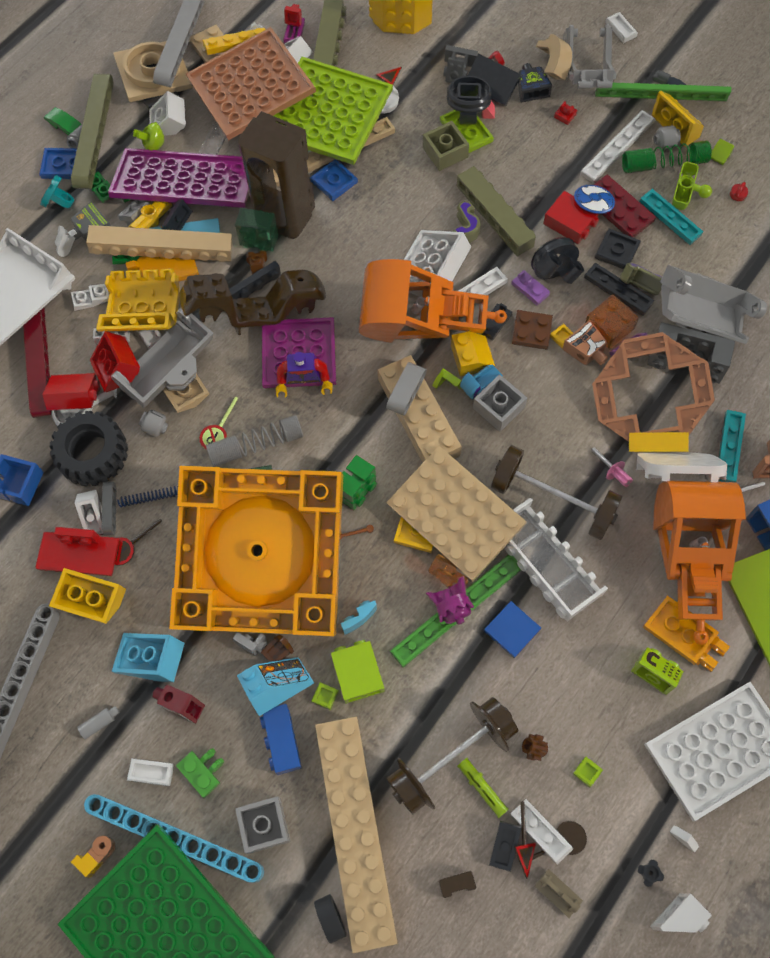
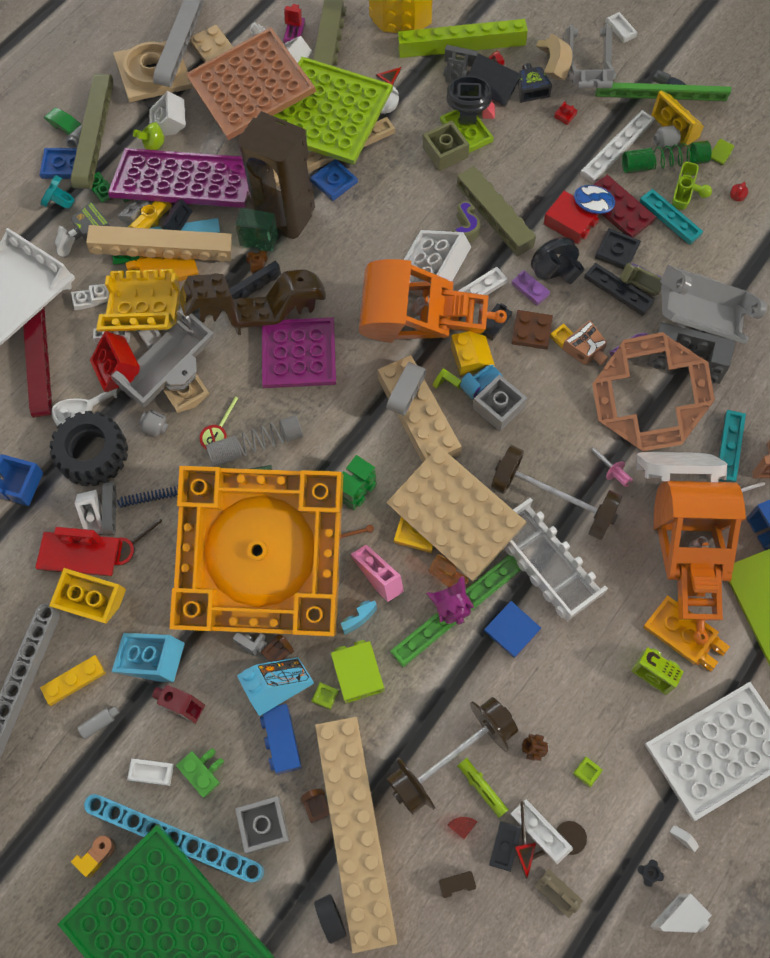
red brick [42,373,100,410] -> none
yellow plate [203,28,265,55] -> none
torso [276,352,333,398] -> none
clear orange brick [585,294,639,350] -> none
yellow tile [629,432,689,452] -> none
none -> yellow plate [40,655,106,706]
none -> reddish brown tile [300,789,330,824]
none -> bright pink slope [351,545,404,602]
none -> lime brick [398,19,528,58]
none -> clear red tile [447,817,477,839]

